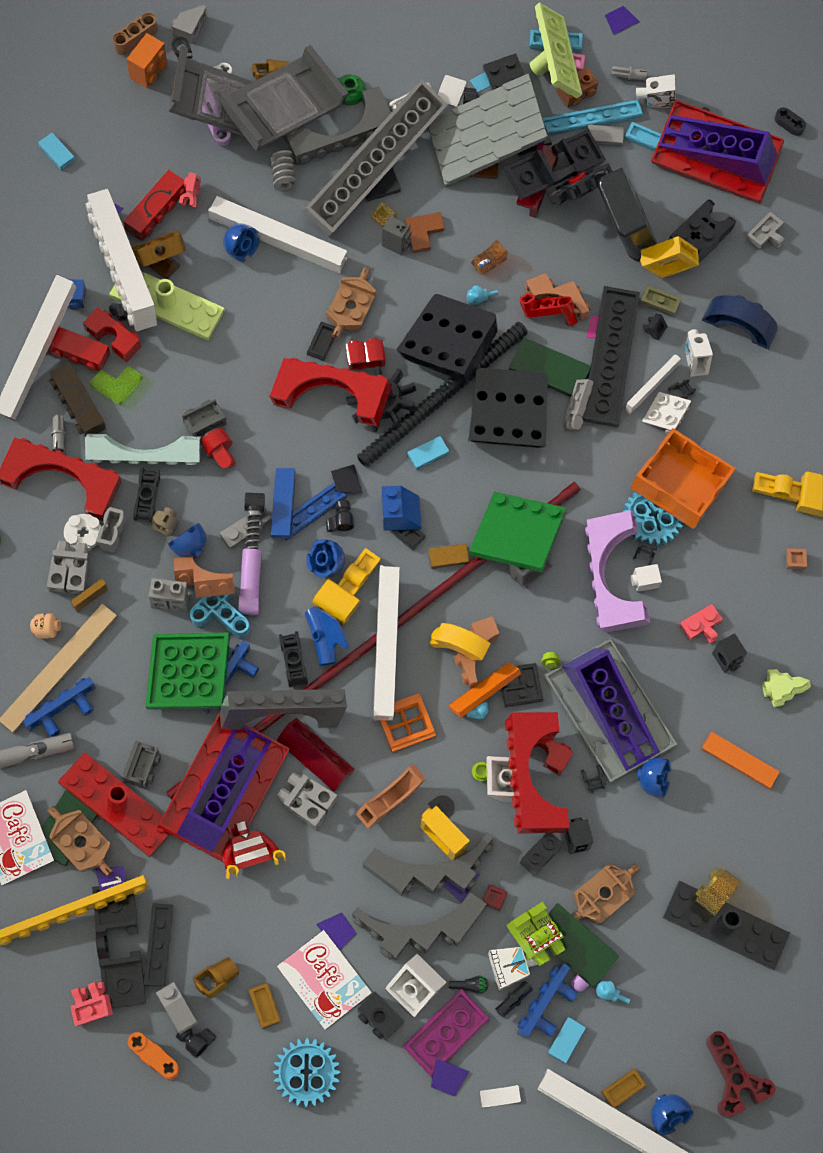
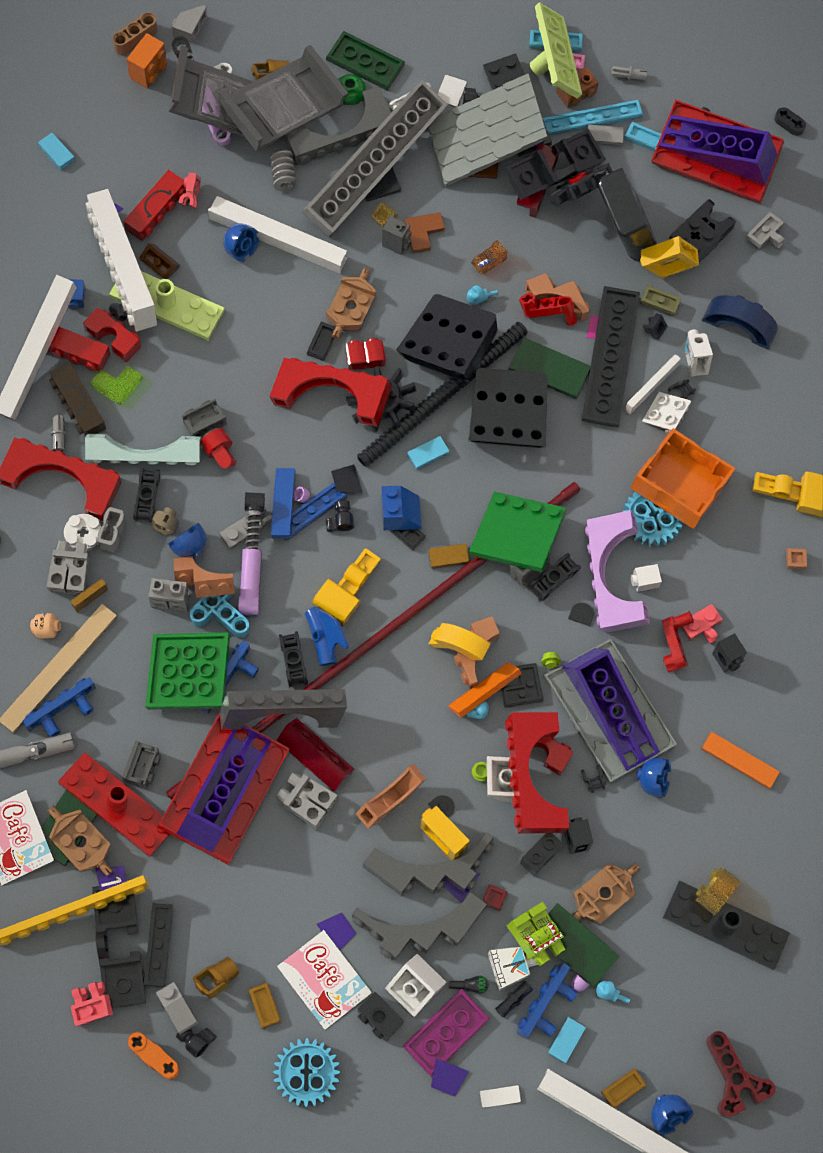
pearl gold piece [131,231,186,268] -> none
torso [222,821,286,879] -> none
blue cylinder [306,539,345,578] -> none
white tile [373,565,400,721] -> none
orange piece [379,693,436,753] -> none
medium azure sticker [469,72,490,92] -> none
light grey hinge [564,379,593,430] -> none
dark purple sticker [605,6,640,34] -> none
black piece [633,539,657,565] -> none
white torso [636,74,676,108] -> none
yellowish green rock [762,669,811,708] -> none
none -> lavender hinge [294,487,310,503]
none -> dark green tile [326,31,405,91]
none -> black piece [527,553,581,602]
none -> black piece [568,603,594,626]
none -> red beam [662,611,694,673]

